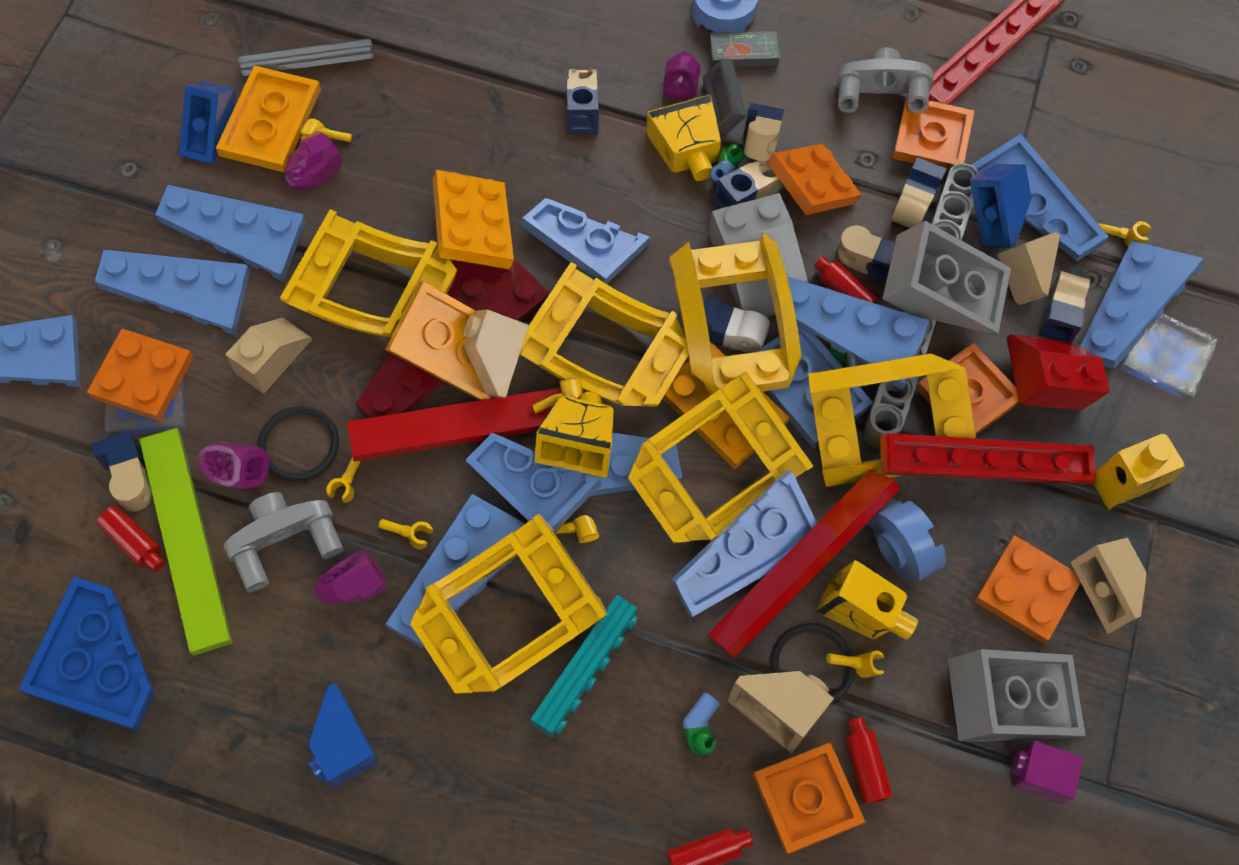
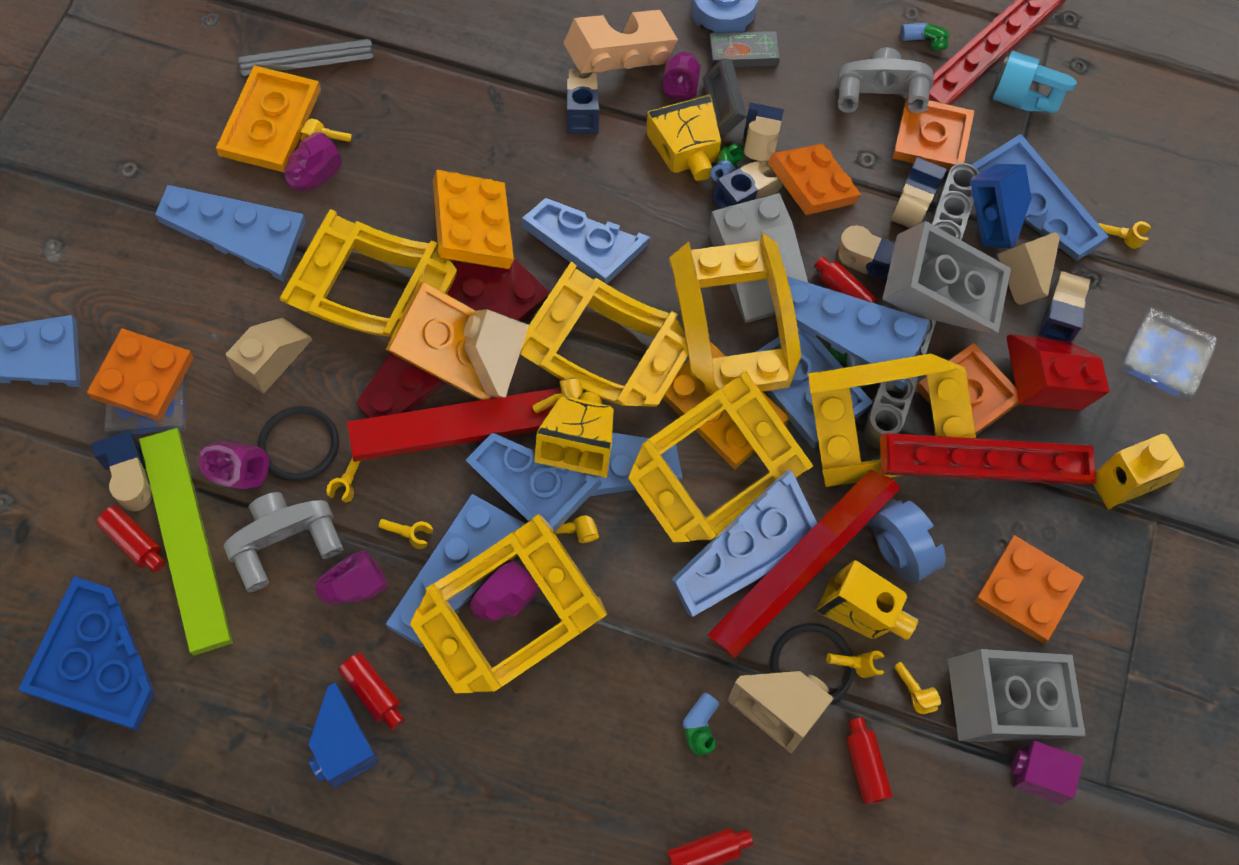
medium blue wing [95,250,250,335] -> none
blue slope [179,81,237,164] -> none
teal piece [531,595,639,739] -> none
white leg [704,293,770,353] -> none
orange plate [752,742,865,855] -> none
tan slope [1070,538,1147,634] -> none
medium blue wing [1080,241,1204,369] -> none
none -> red cylinder [338,653,405,730]
none -> magenta rock [470,560,540,621]
none -> light nougat arch [564,10,678,74]
none -> yellow hand [894,662,941,714]
none -> arm [900,22,950,51]
none -> medium azure piece [990,50,1077,113]

